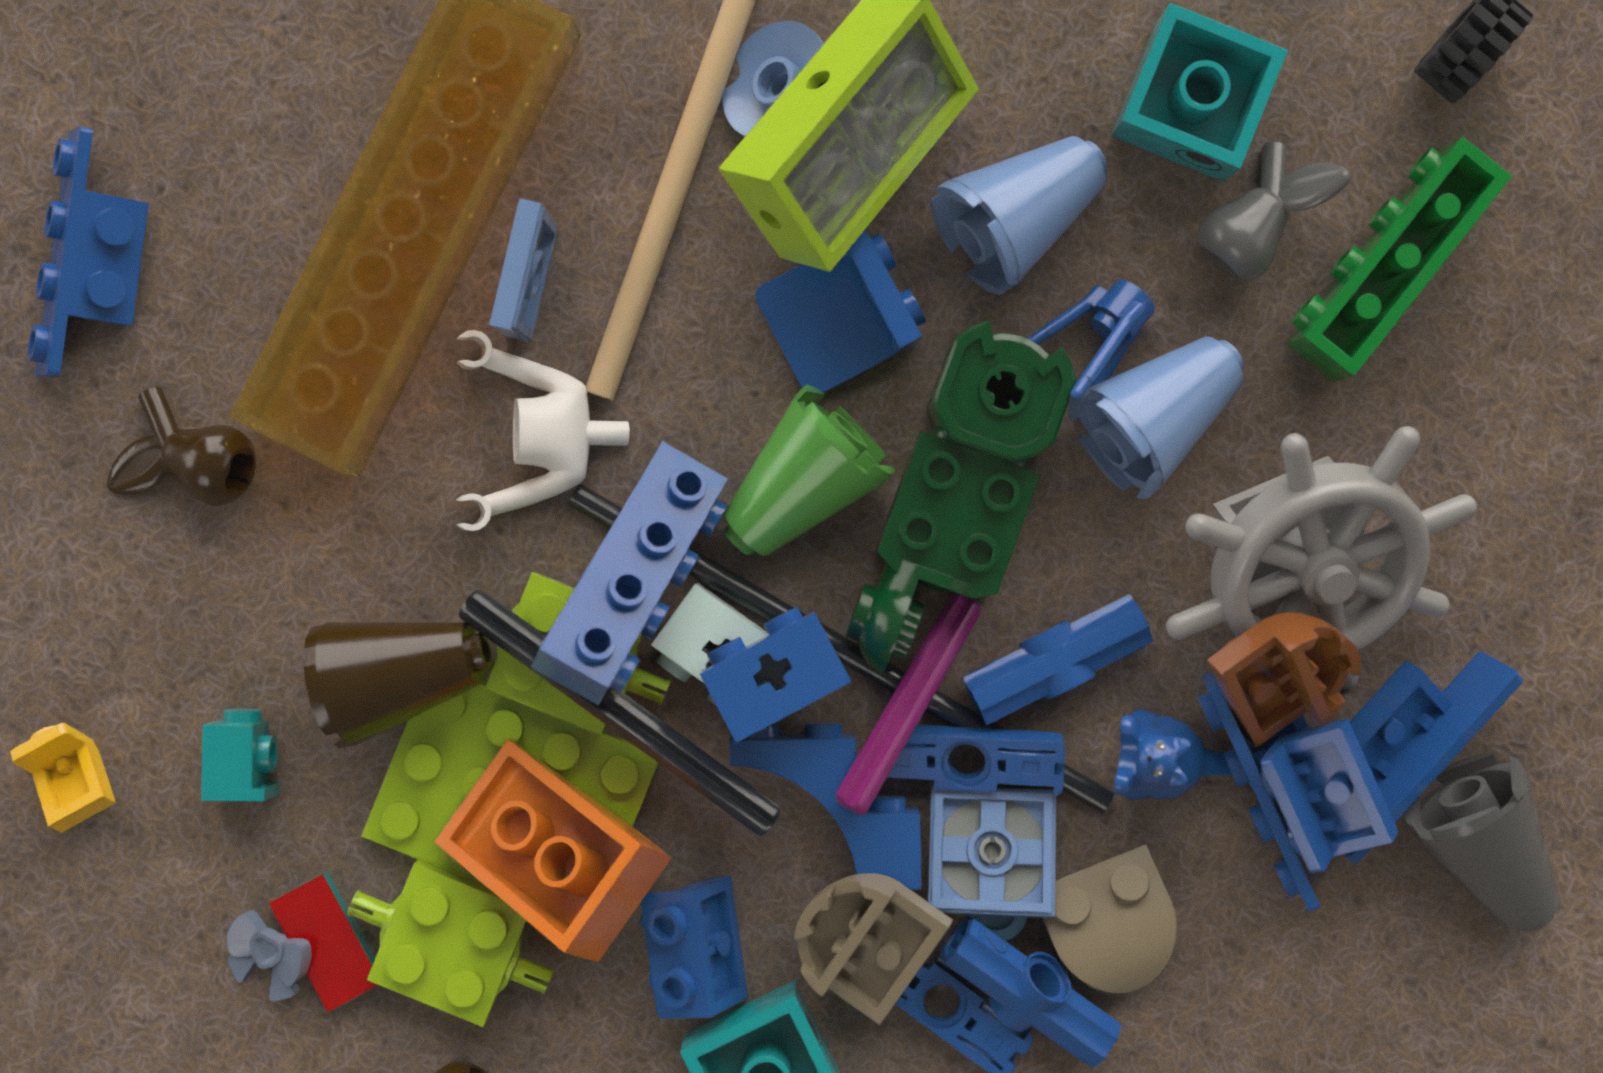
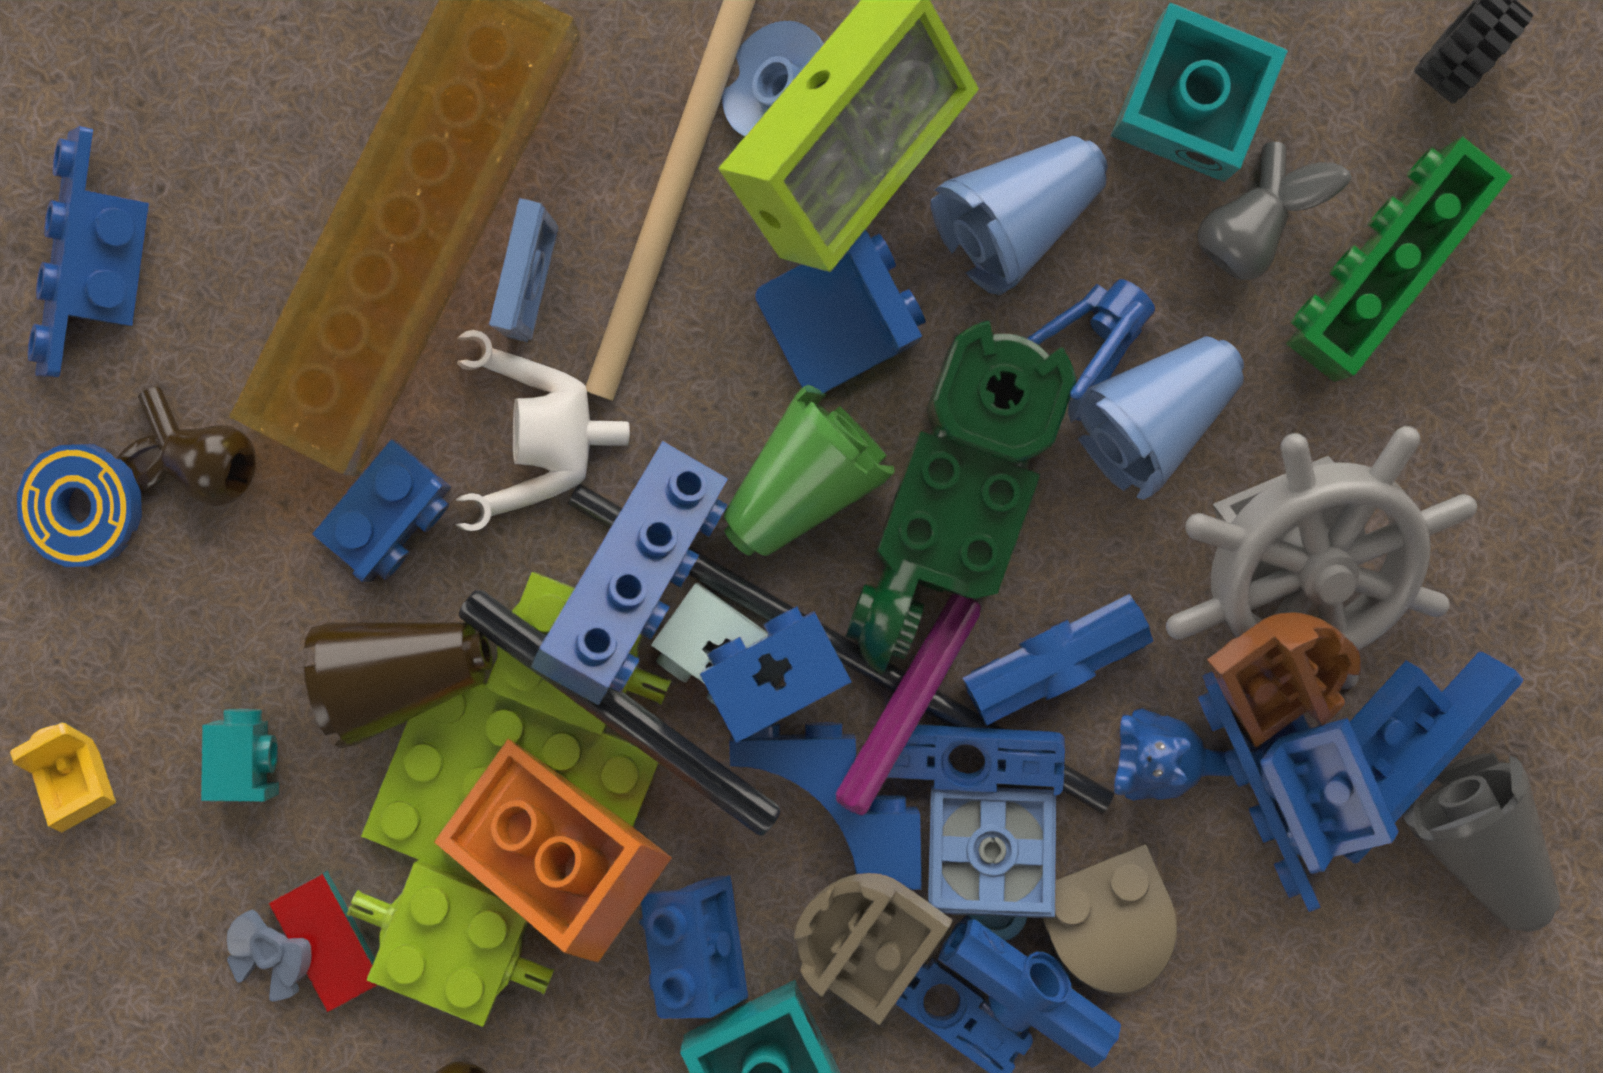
none -> blue tile [17,444,142,567]
none -> blue bracket [312,439,451,582]

